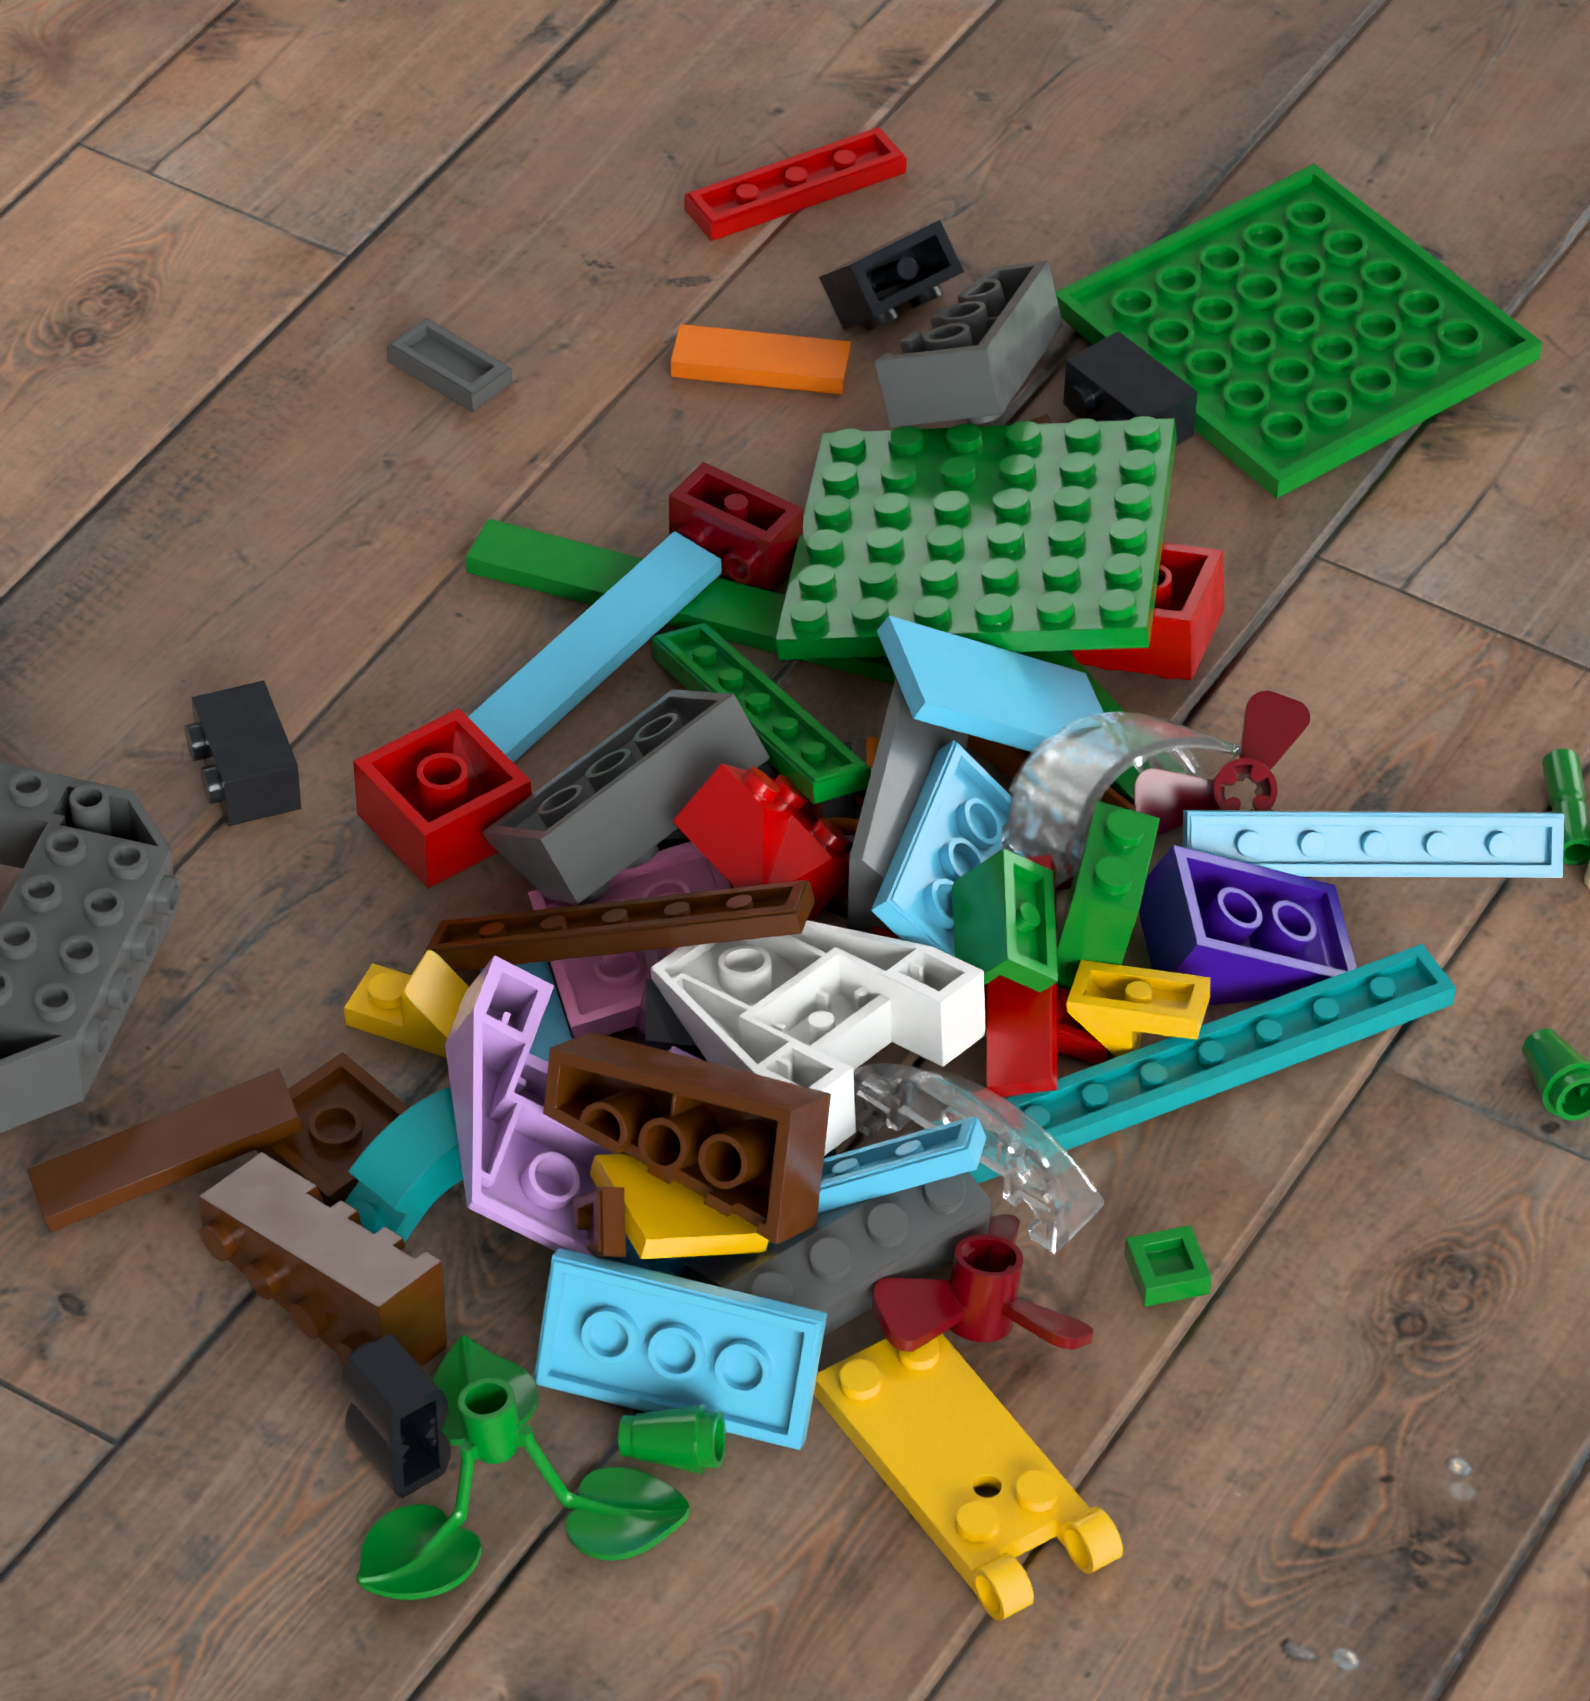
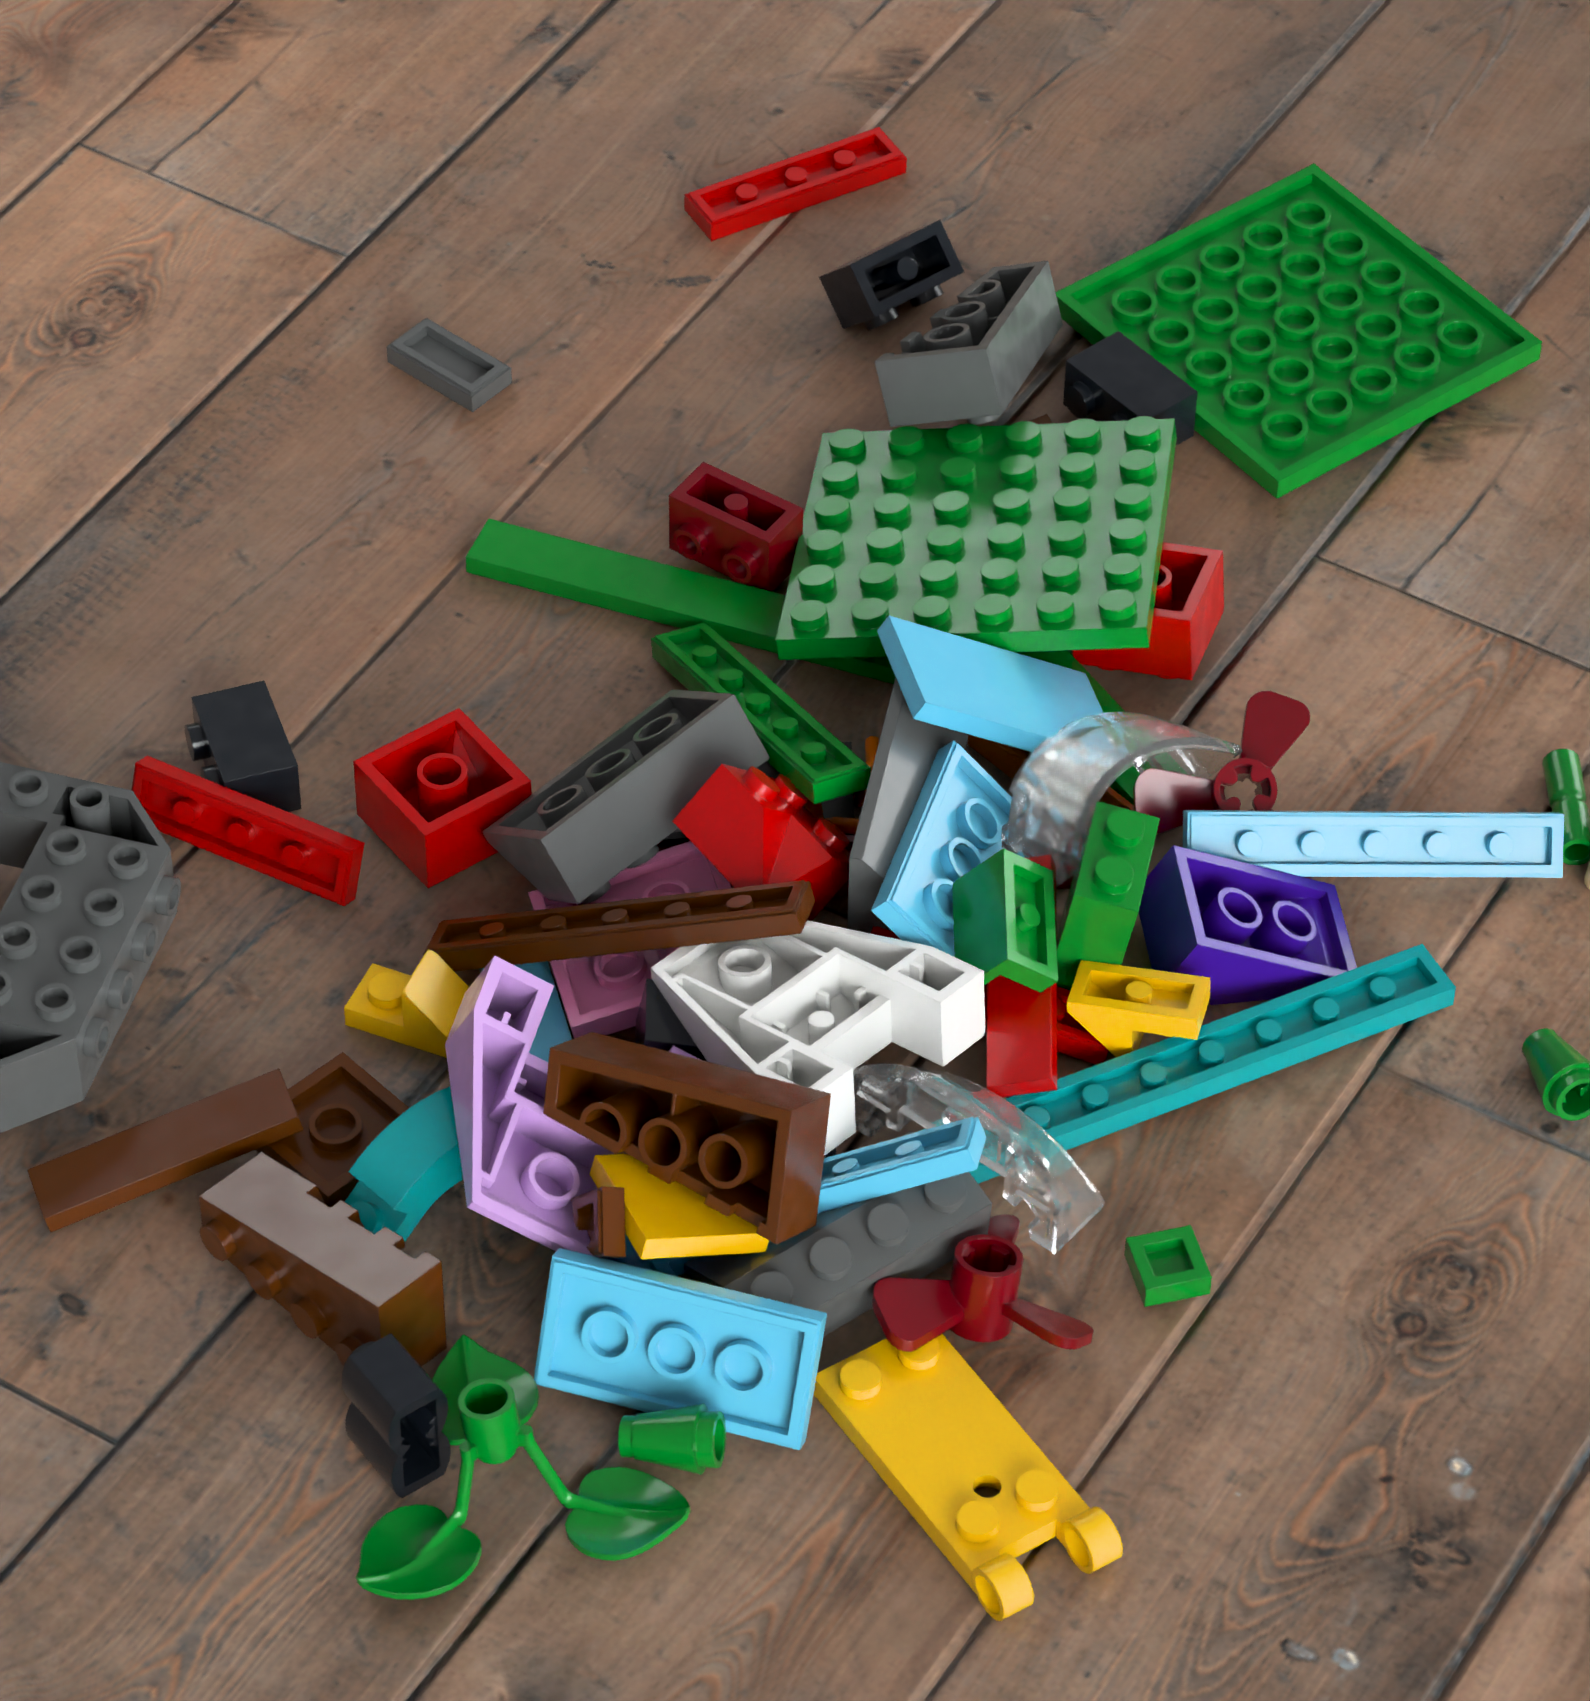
medium azure tile [468,531,722,763] -> none
orange tile [671,324,851,395] -> none
none -> red tile [131,755,365,906]

